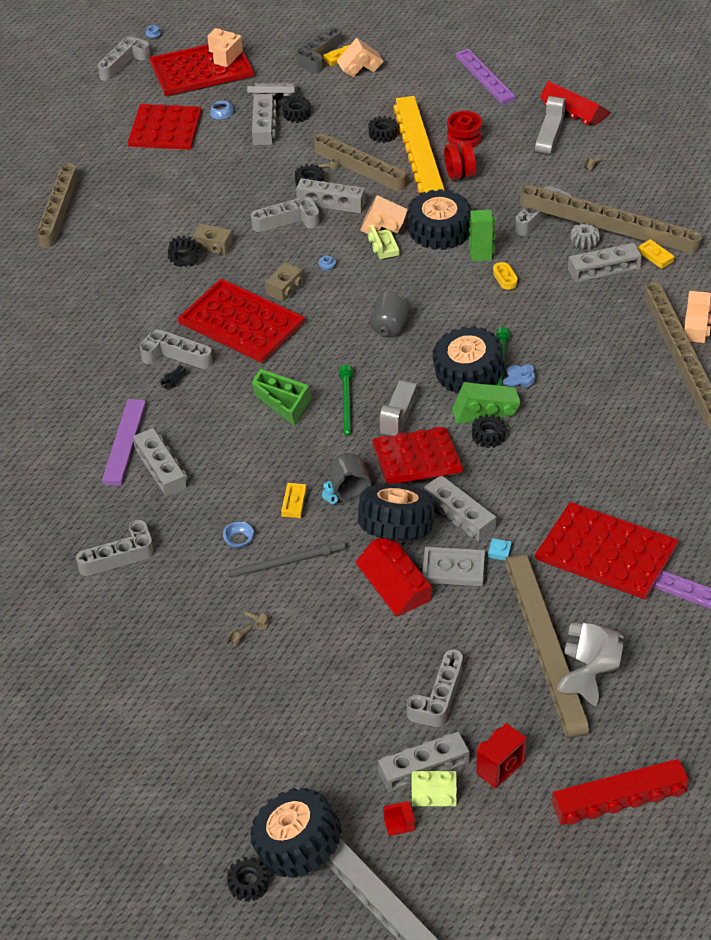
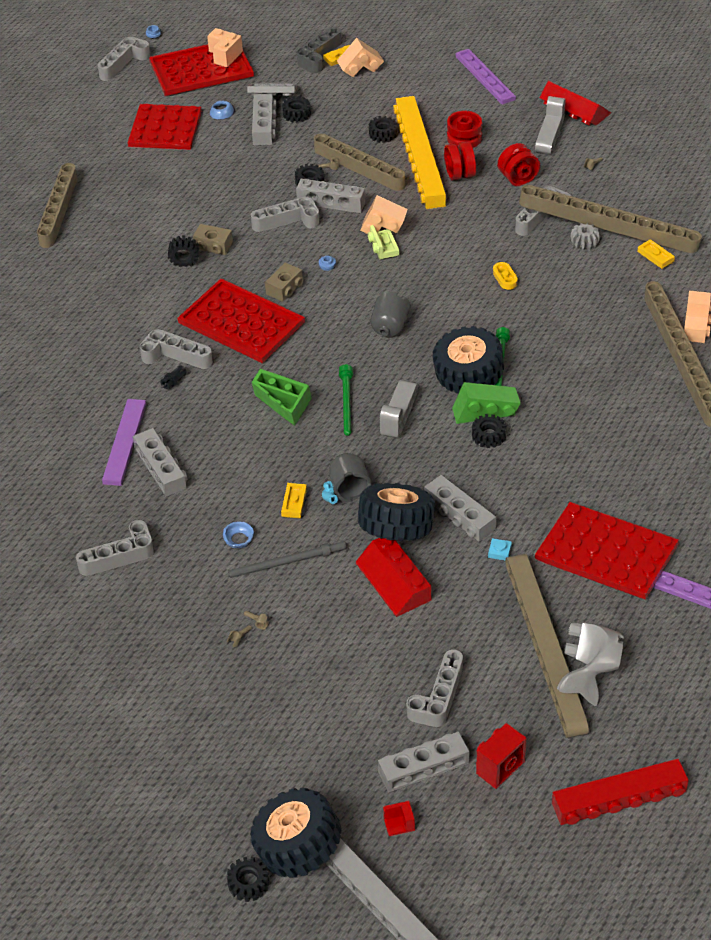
red plate [372,427,462,484] -> none
black wheel [407,189,472,250] -> none
yellowish green bracket [412,771,457,806] -> none
light grey plate [422,547,485,586] -> none
bright green wedge [468,210,496,261] -> none
medium blue plate [502,364,535,387] -> none
light grey brick [568,243,642,282] -> none
none -> red wheel [497,143,540,186]

